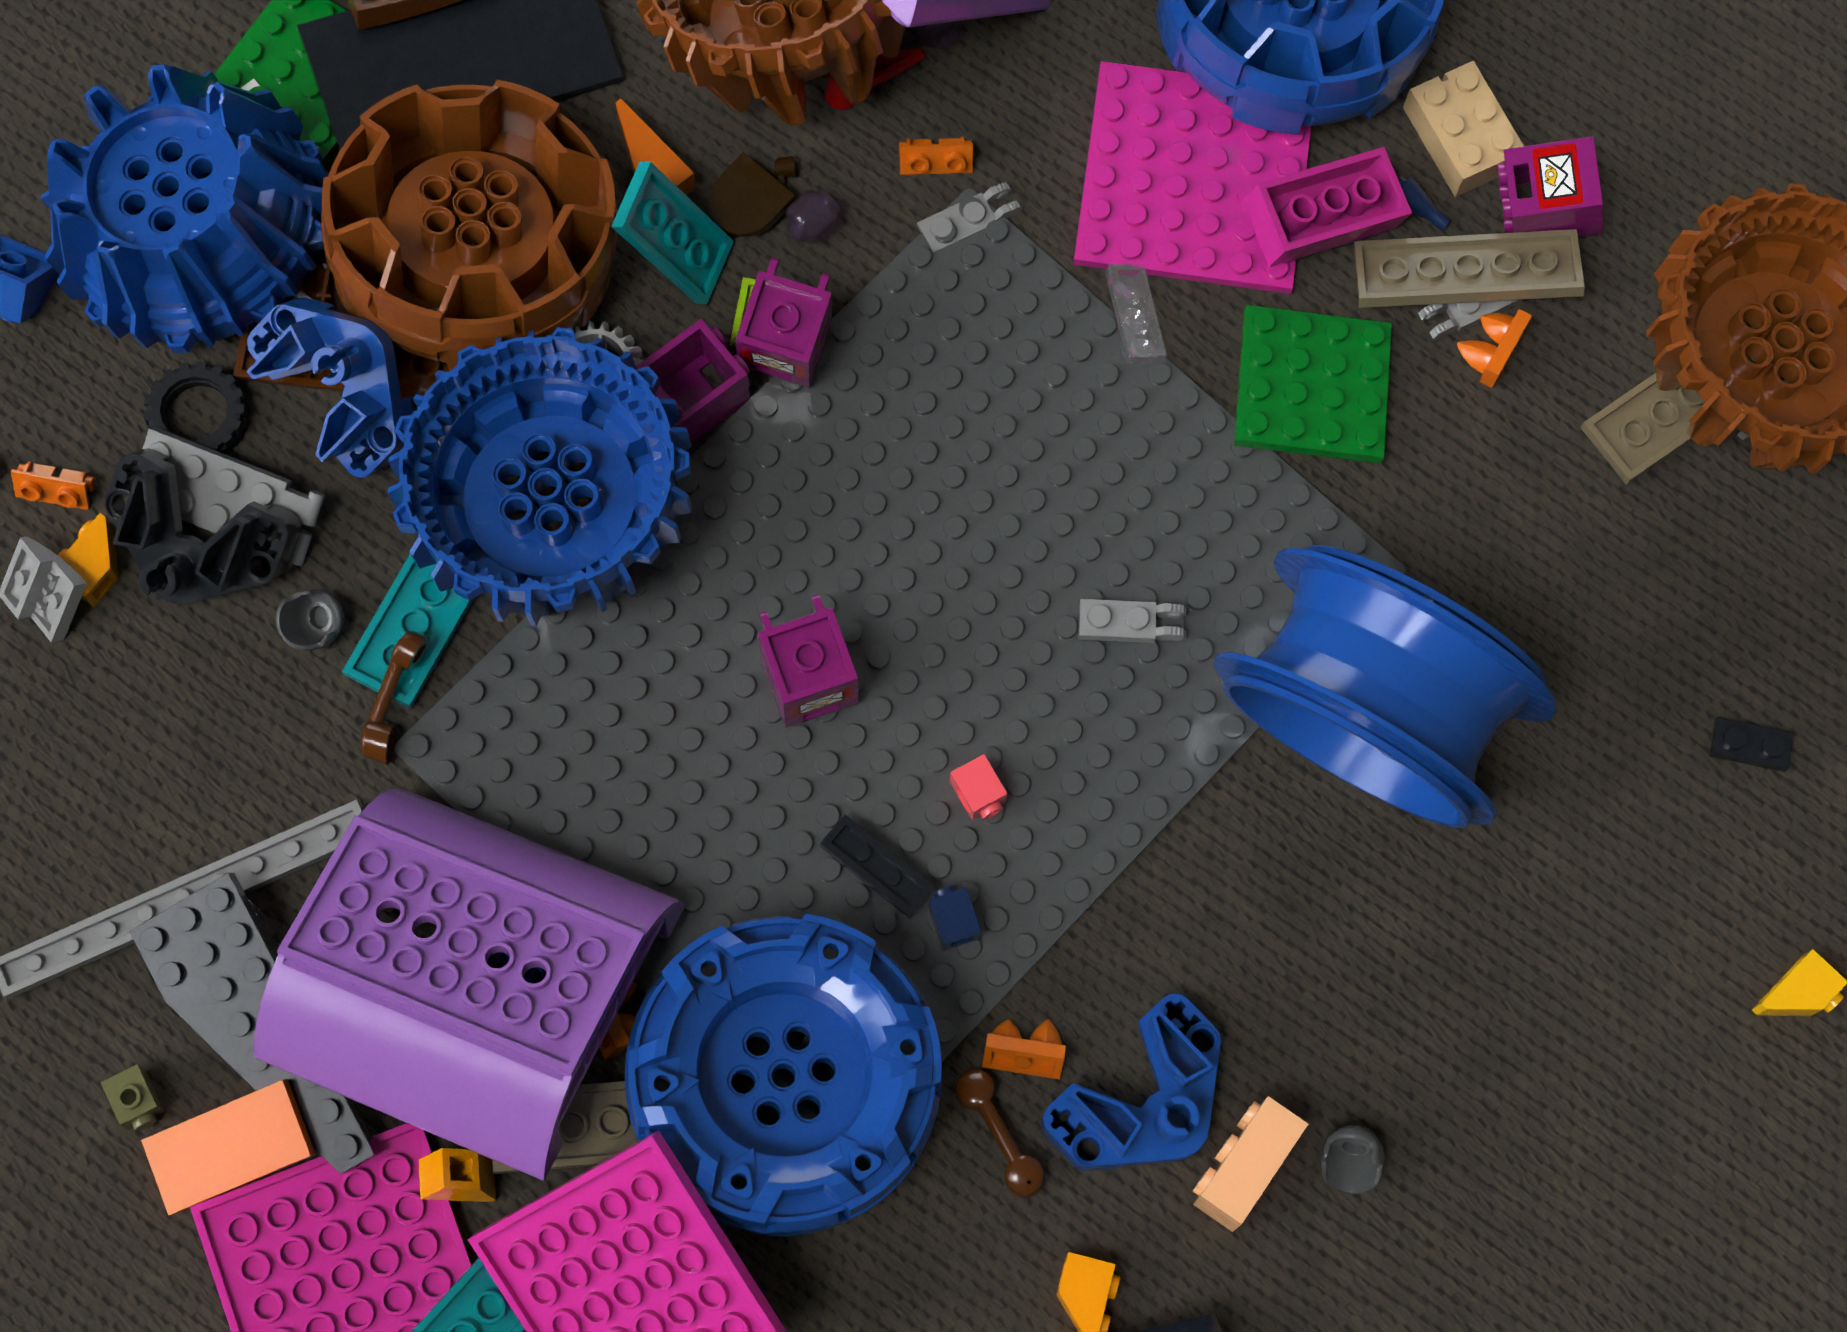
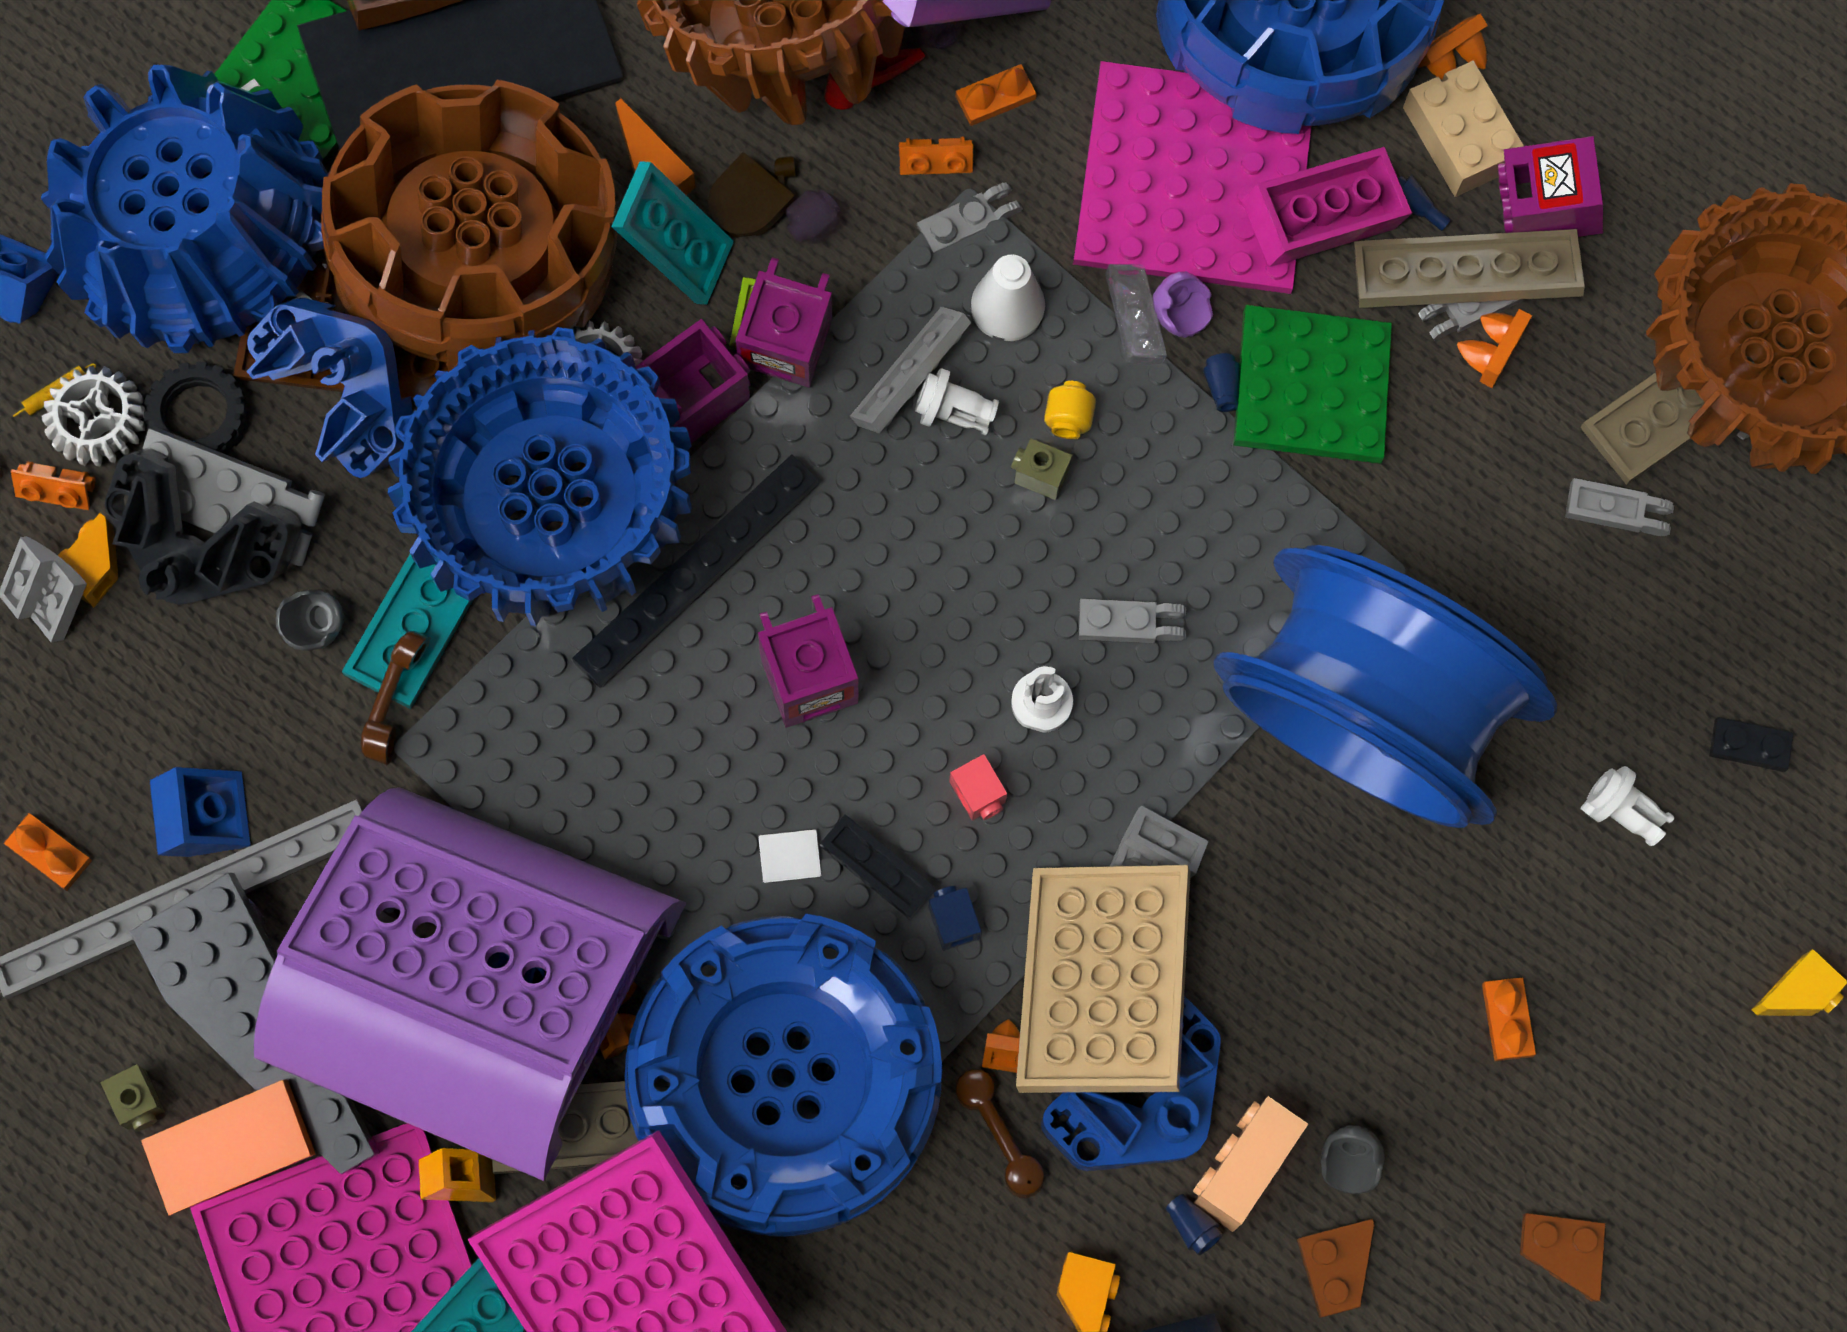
none -> orange tile [4,813,92,891]
none -> yellow piece [13,364,96,417]
none -> white gear [42,365,146,467]
none -> blue slope [150,767,251,857]
none -> black plate [572,454,819,688]
none -> white sticker [758,829,821,883]
none -> light grey plate [850,307,971,433]
none -> white piece [915,368,999,436]
none -> orange tile [955,64,1037,126]
none -> white cone [971,255,1045,341]
none -> olive brick [1011,438,1072,500]
none -> white piece [1011,666,1073,733]
none -> tan plate [1016,865,1190,1093]
none -> yellow head [1044,381,1096,439]
none -> light grey slope [1110,806,1208,878]
none -> medium lavender hair [1153,271,1213,338]
none -> dark blue cone [1165,1194,1223,1255]
none -> dark blue cone [1203,353,1240,412]
none -> dark orange wing [1297,1219,1374,1318]
none -> orange tile [1418,13,1488,79]
none -> orange tile [1482,977,1536,1061]
none -> dark orange wing [1520,1213,1605,1302]
none -> light grey hinge [1565,478,1674,537]
none -> white piece [1581,766,1674,846]

